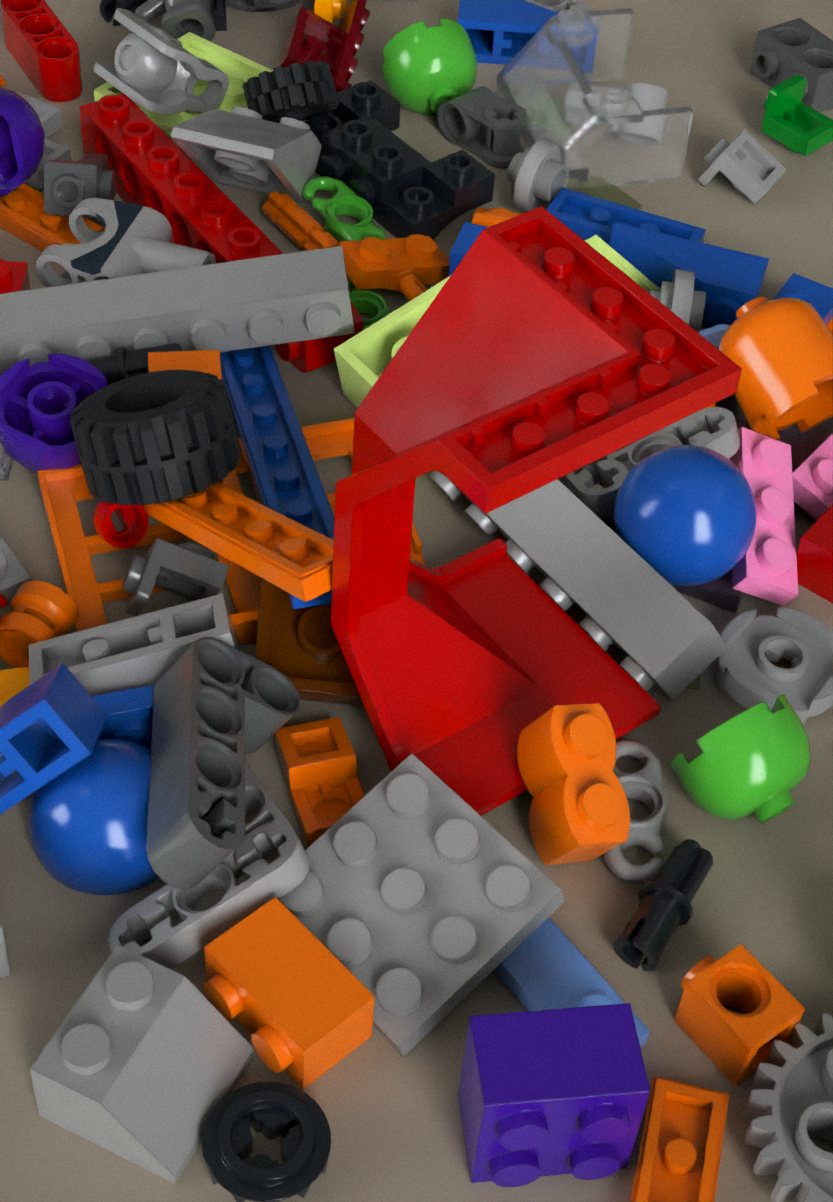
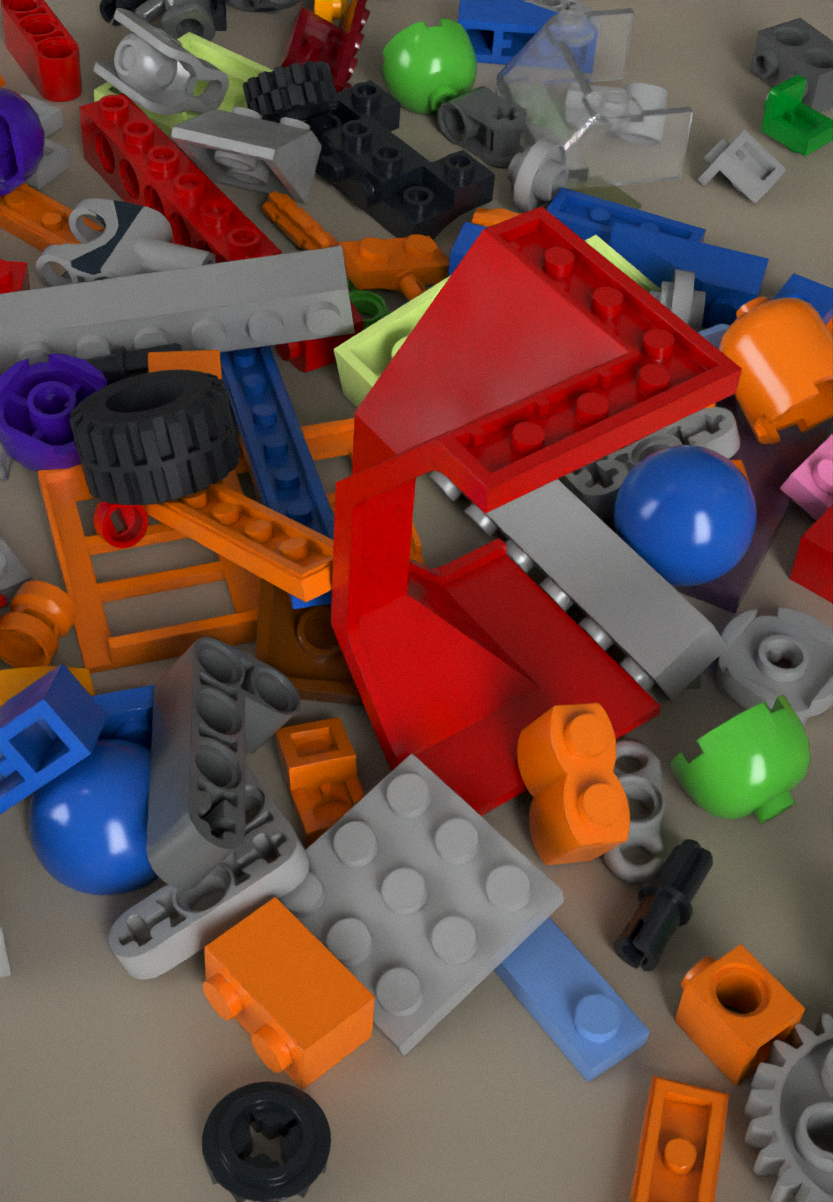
light grey slope [28,593,241,696] -> none
light grey slope [30,945,254,1184] -> none
dark grey bracket [44,153,116,218] -> none
dark grey bracket [121,538,229,616] -> none
bright green piece [302,176,386,243] -> none
dark purple brick [458,1003,650,1187] -> none
bright pink plate [729,427,798,606] -> none

